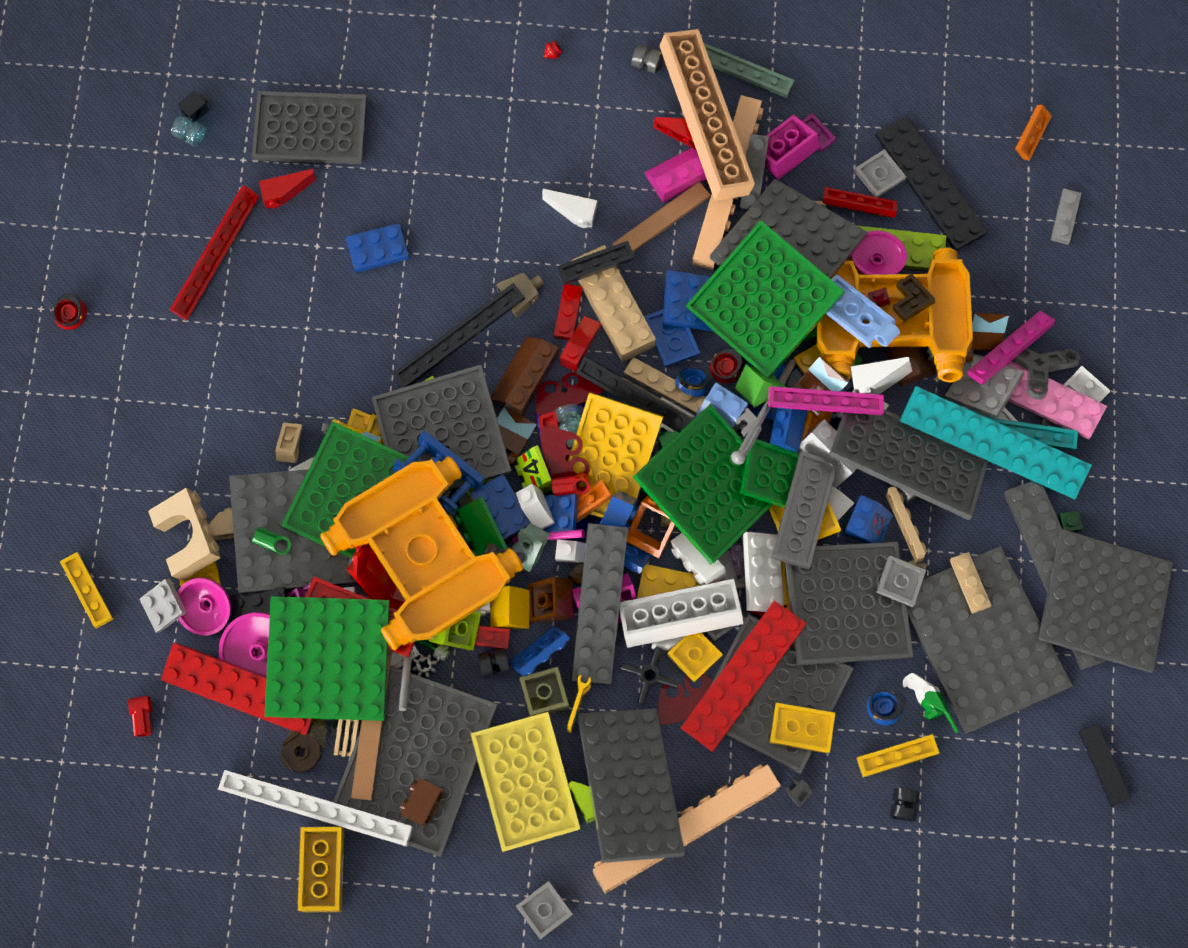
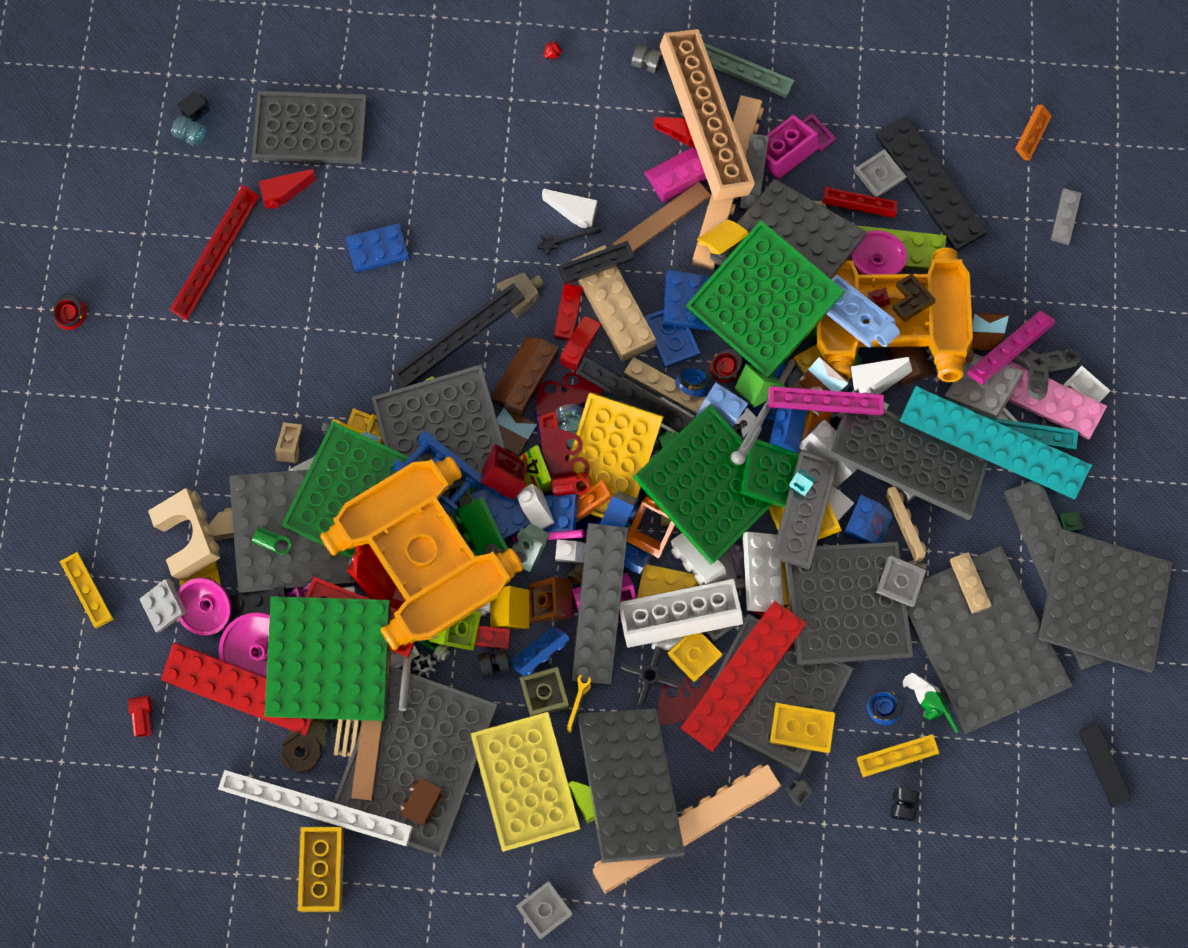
none -> dark red slope [481,444,527,500]
none -> black piece [537,225,601,255]
none -> yellow slope [697,219,749,255]
none -> tile [788,469,816,496]

